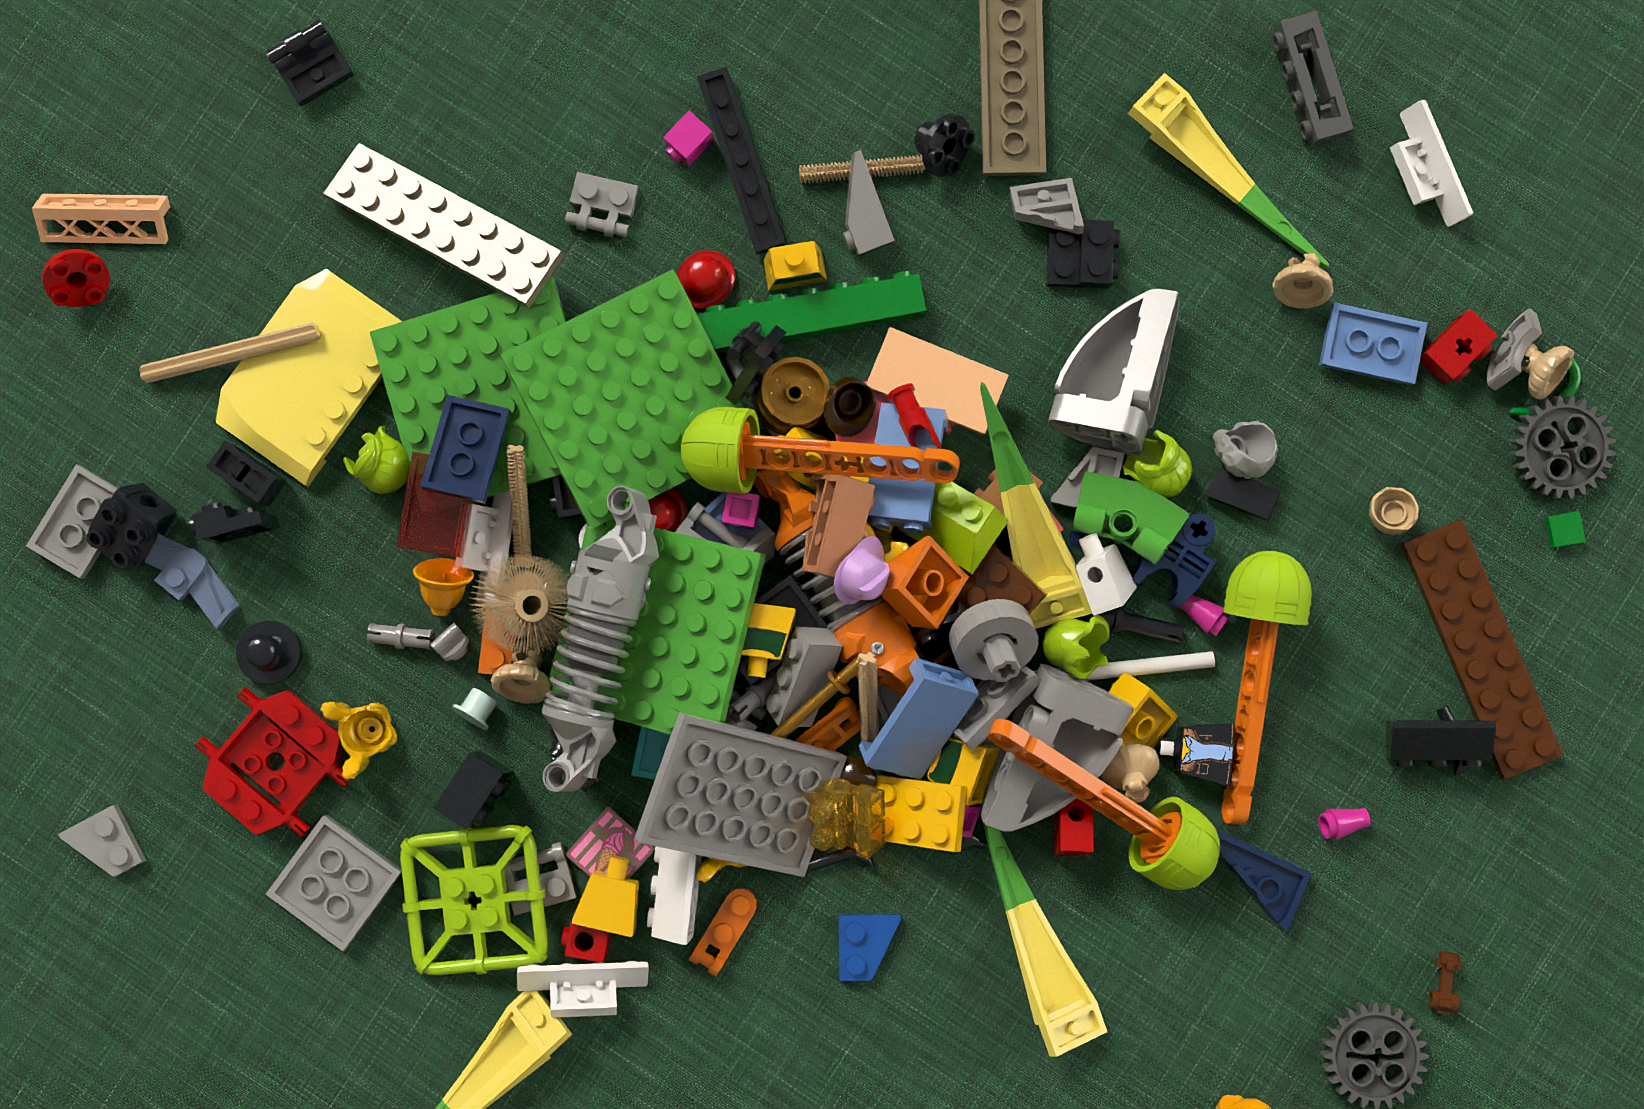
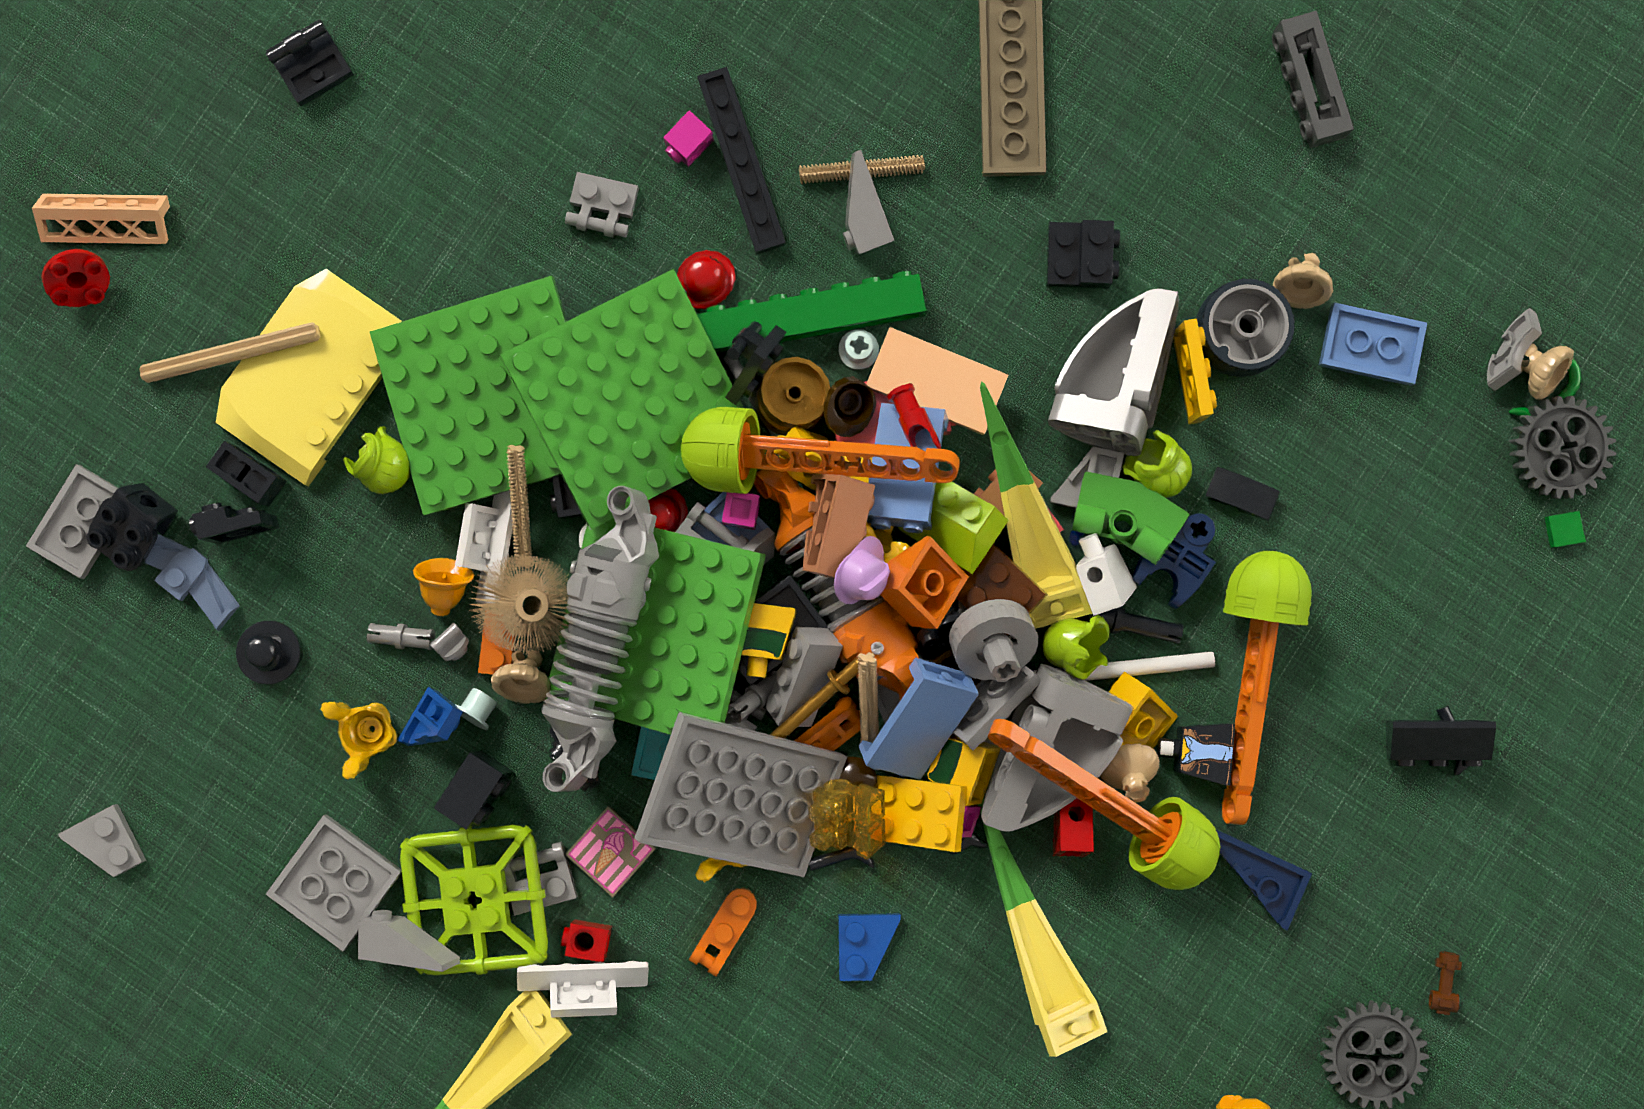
red piece [194,687,352,838] -> none
plate [324,143,564,308] -> none
clear red tile [397,451,472,558] -> none
dark blue plate [420,395,512,504] -> none
yellow torso [572,856,639,937] -> none
white slope [647,846,702,945] -> none
yellow torso [763,241,827,291] -> none
black plate [914,113,975,177] -> none
light grey wing [1009,178,1084,234] -> none
light yellow plate [1128,73,1329,270] -> none
dark pink cone [1181,594,1230,636] -> none
light grey hair [1212,420,1279,479] -> none
dark pink cone [1318,808,1370,840] -> none
tan hair [1369,487,1419,535] -> none
white bracket [1390,100,1473,227] -> none
reddish brown plate [1400,519,1564,780] -> none
red brick [1420,309,1498,385] -> none
none -> light grey slope [358,910,460,972]
none -> blue wing [397,687,463,746]
none -> light aqua piece [839,329,879,370]
none -> yellow plate [1173,319,1217,424]
none -> light grey wheel [1196,279,1295,377]

